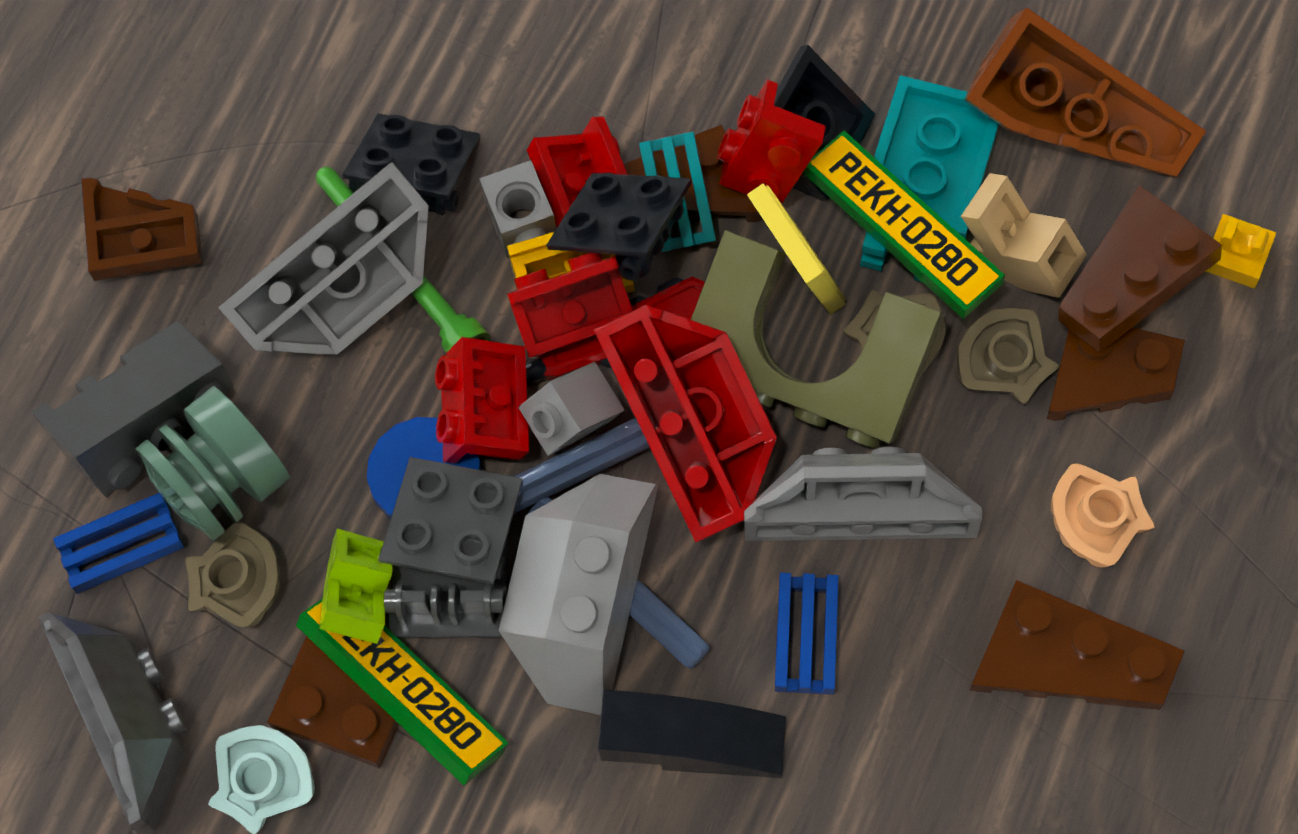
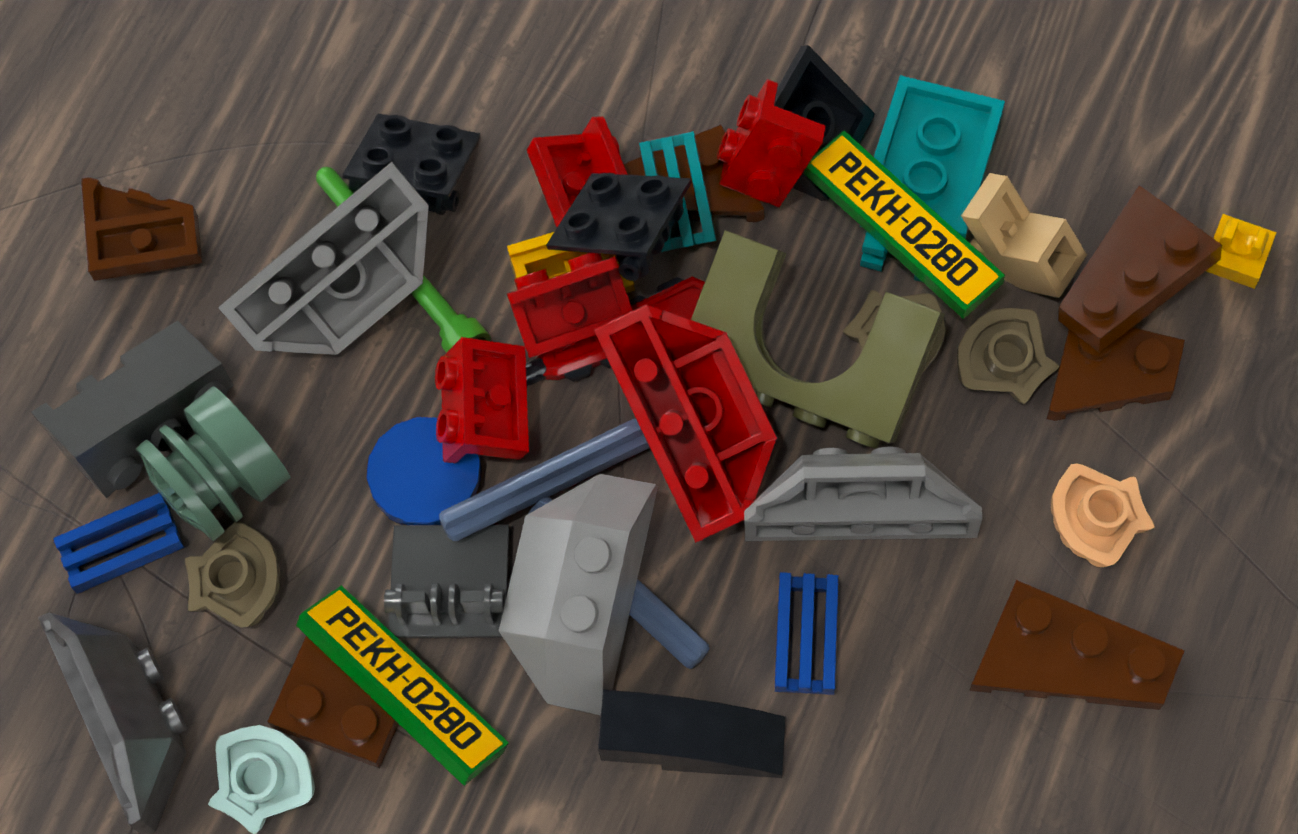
lime slope [320,529,392,644] -> none
dark grey hinge [378,457,523,585] -> none
light grey brick [479,160,556,258] -> none
light grey brick [518,362,625,456] -> none
light yellow tile [747,183,847,315] -> none
dark orange wedge [964,7,1206,178] -> none

